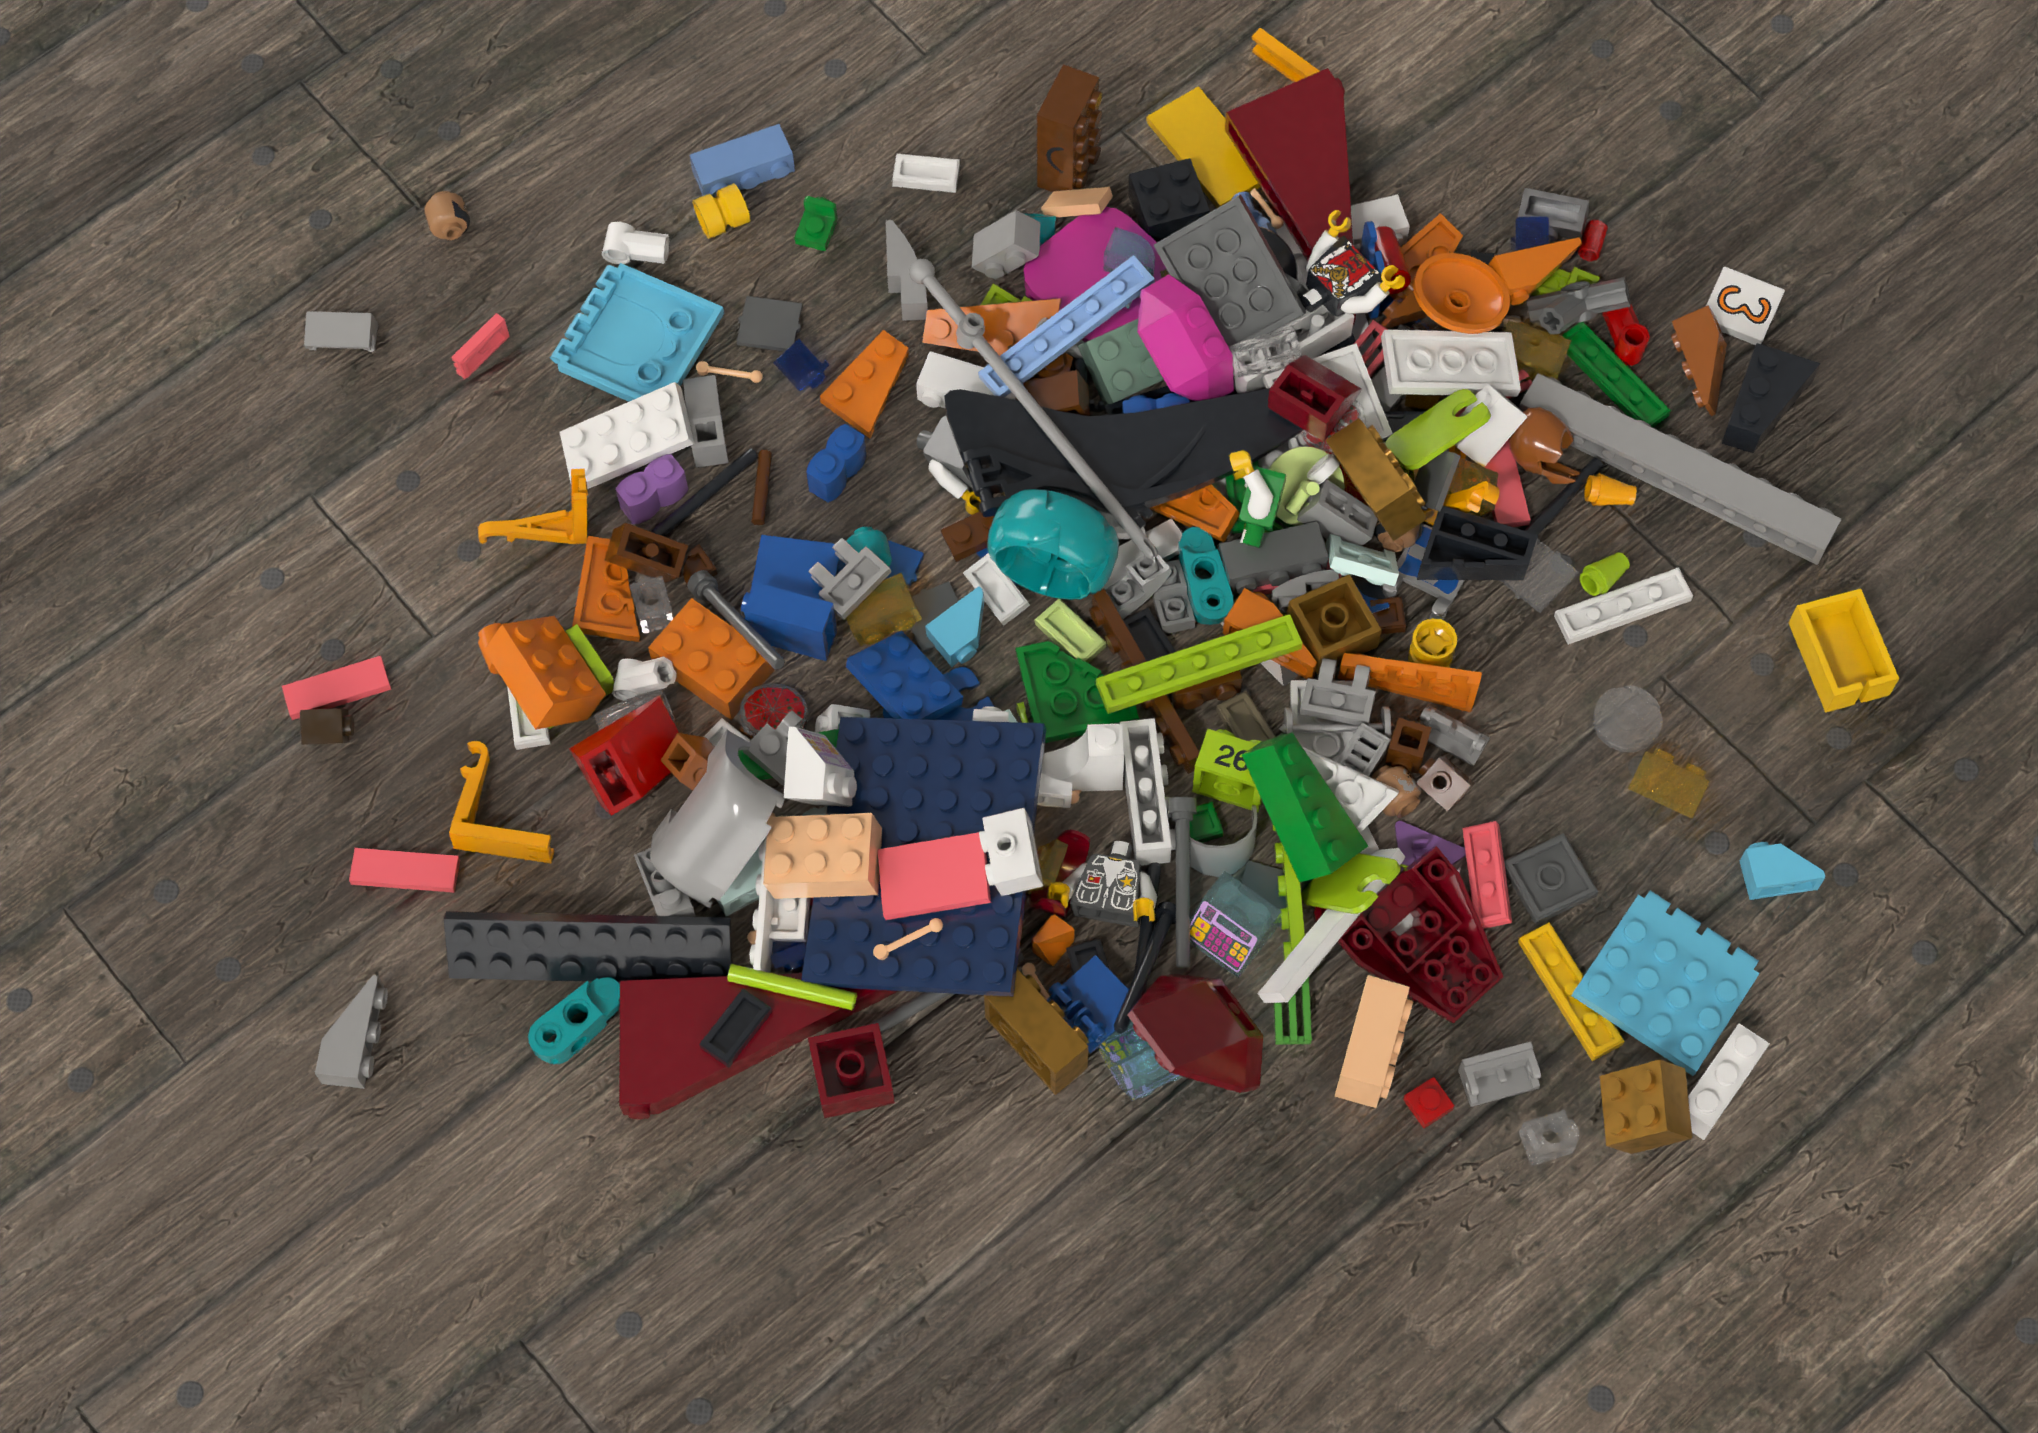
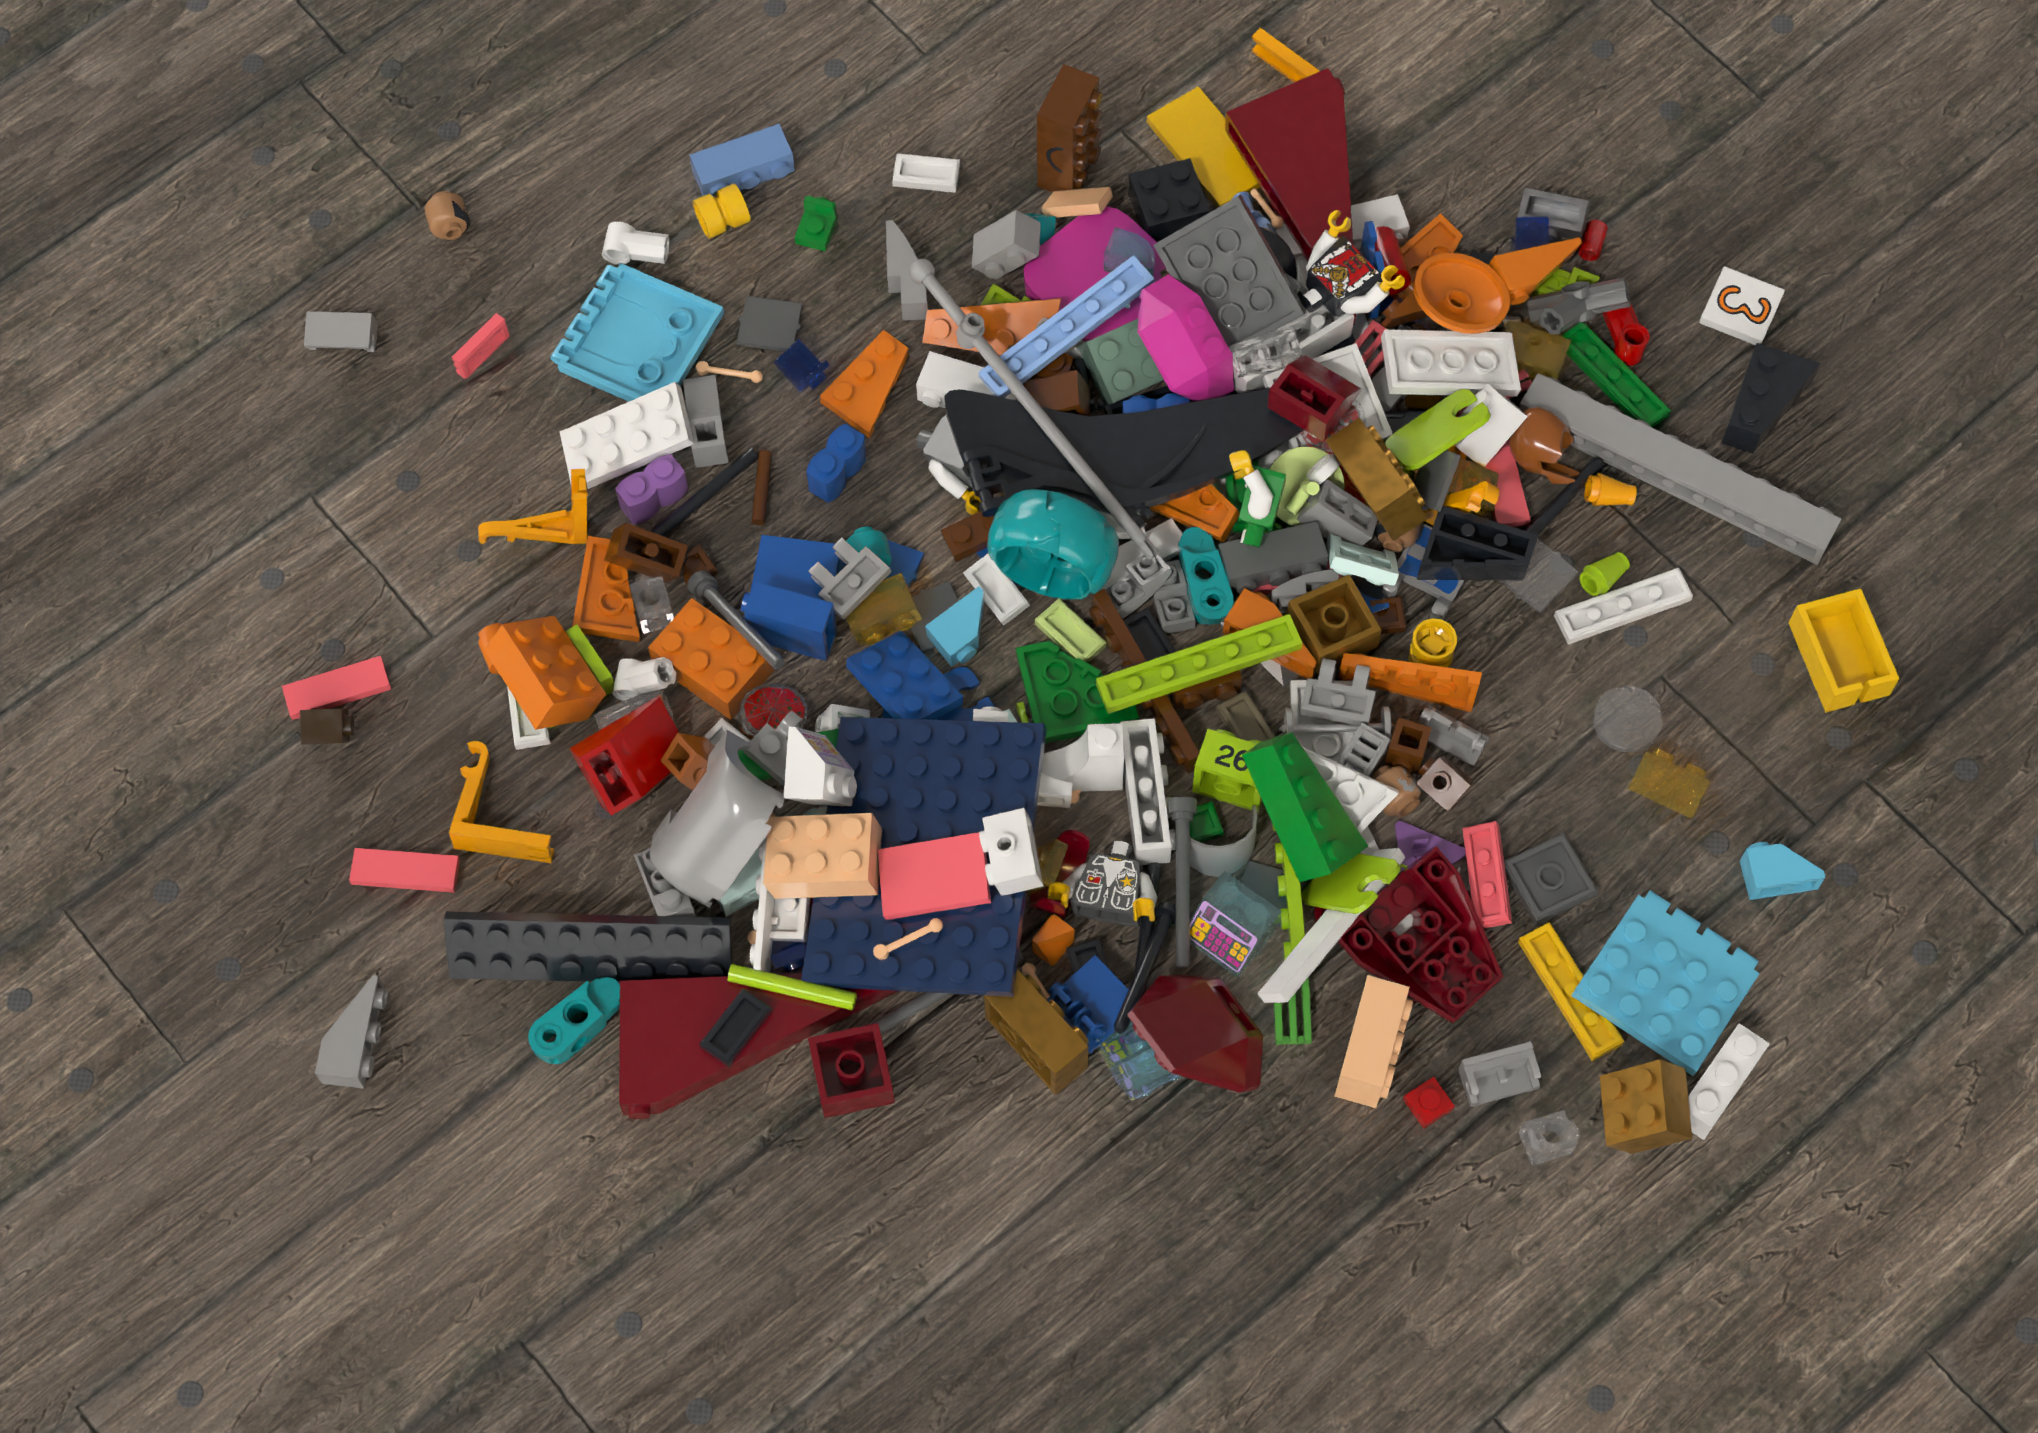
dark orange slope [1671,305,1727,416] -> none

